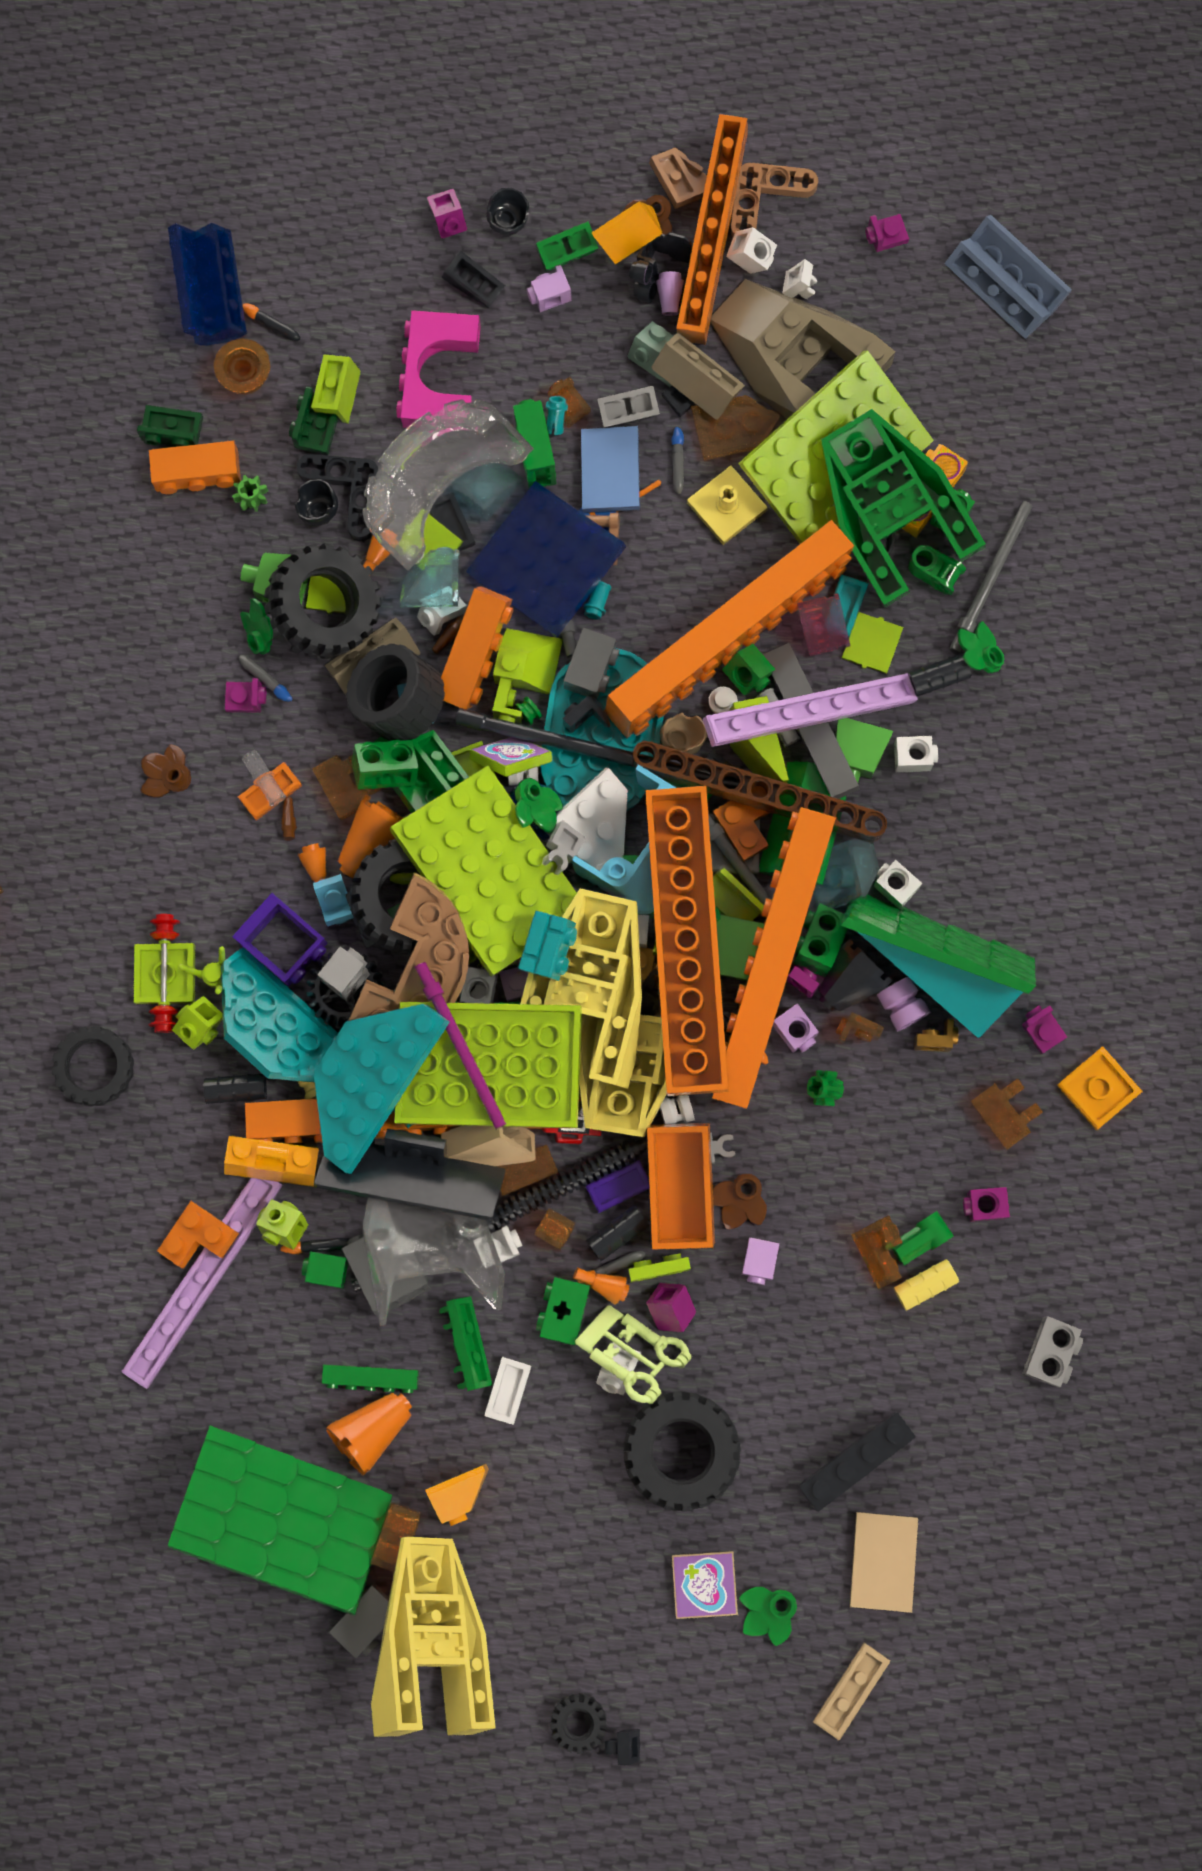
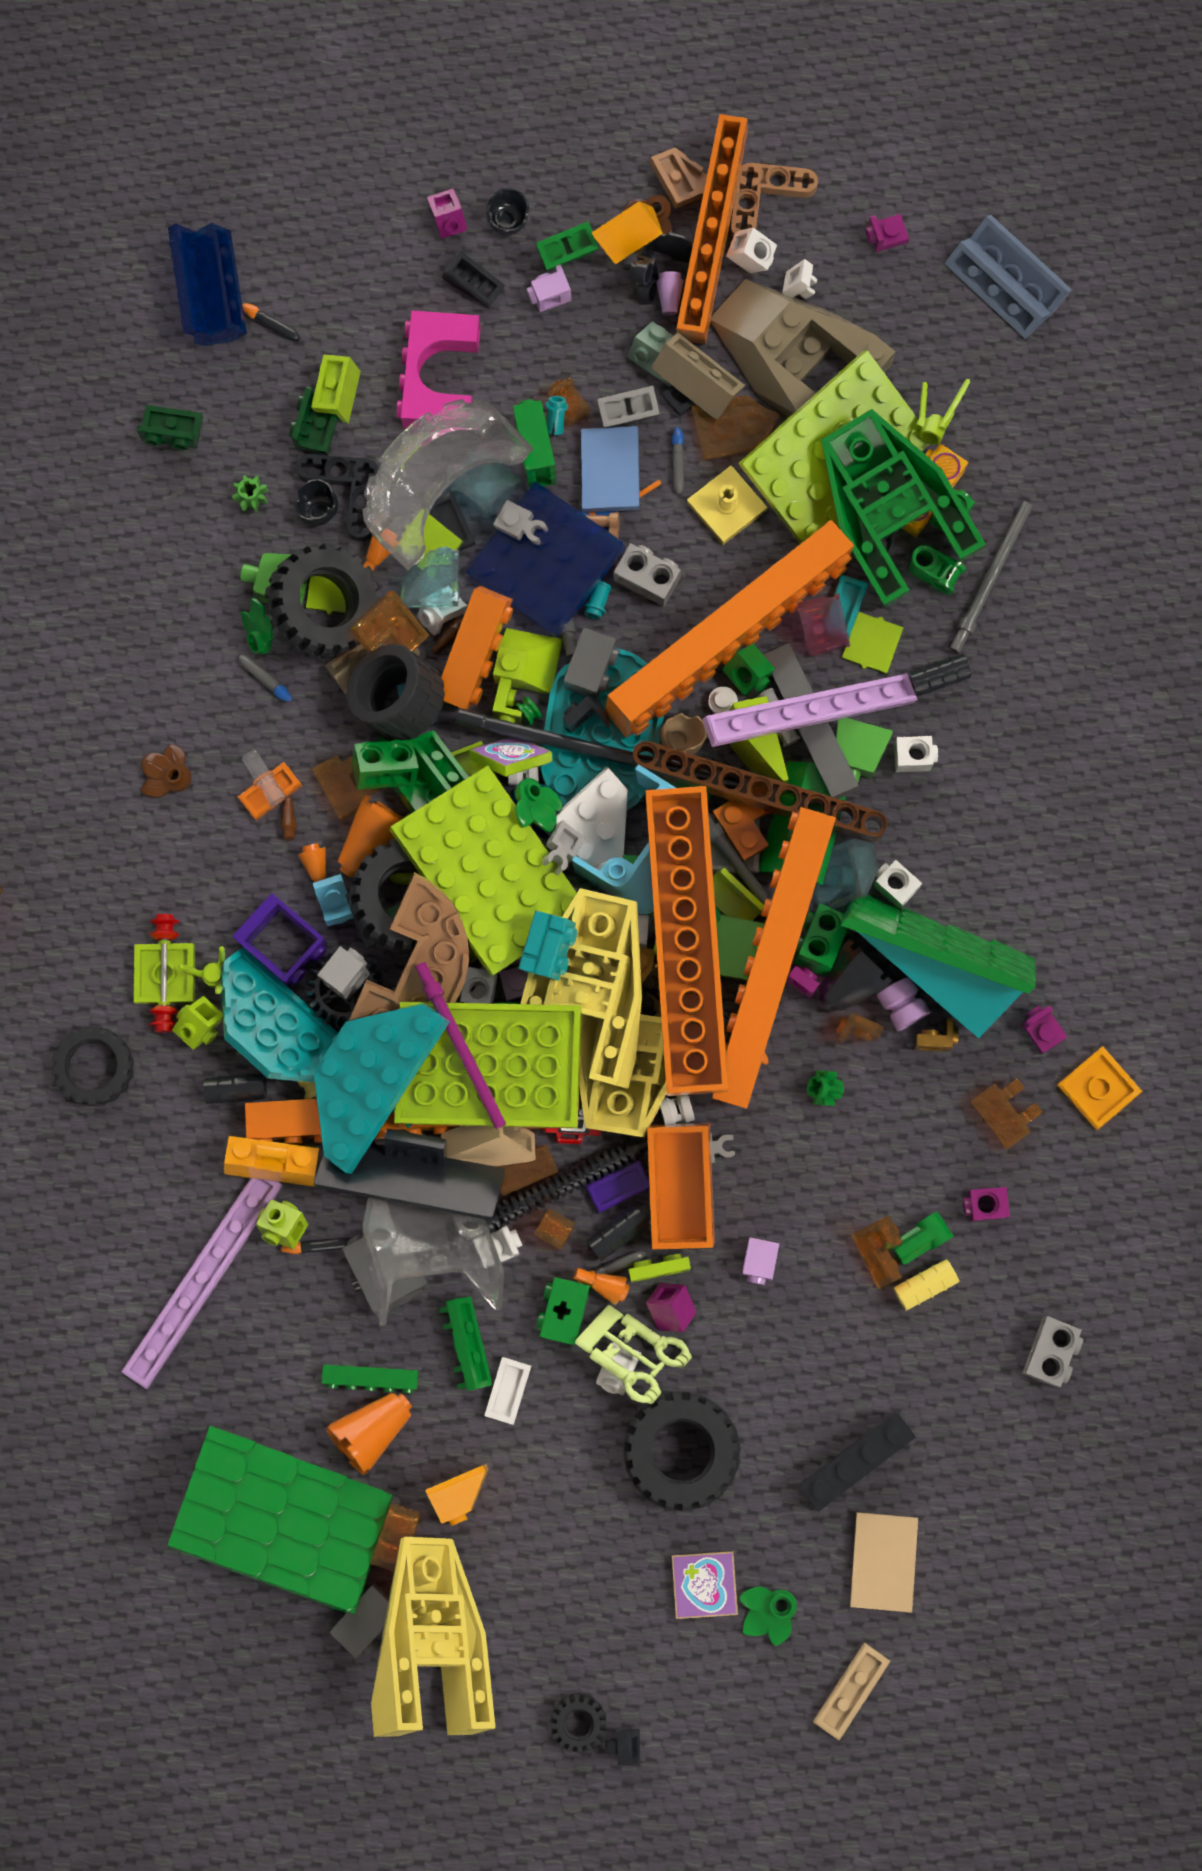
orange brick [149,441,241,494] -> none
orange plate [157,1201,239,1269] -> none
clear orange piece [213,338,271,395] -> none
magenta bracket [225,678,267,713] -> none
green brick [302,1252,349,1289] -> none
reddish brown plate [713,1174,767,1230] -> none
lavender brick [773,1004,818,1053] -> none
green plate [958,621,1005,674] -> none
none -> clear orange plate [350,591,429,652]
none -> light grey plate [493,500,548,545]
none -> light grey brick [614,543,681,607]
none -> lime plant [916,379,971,445]

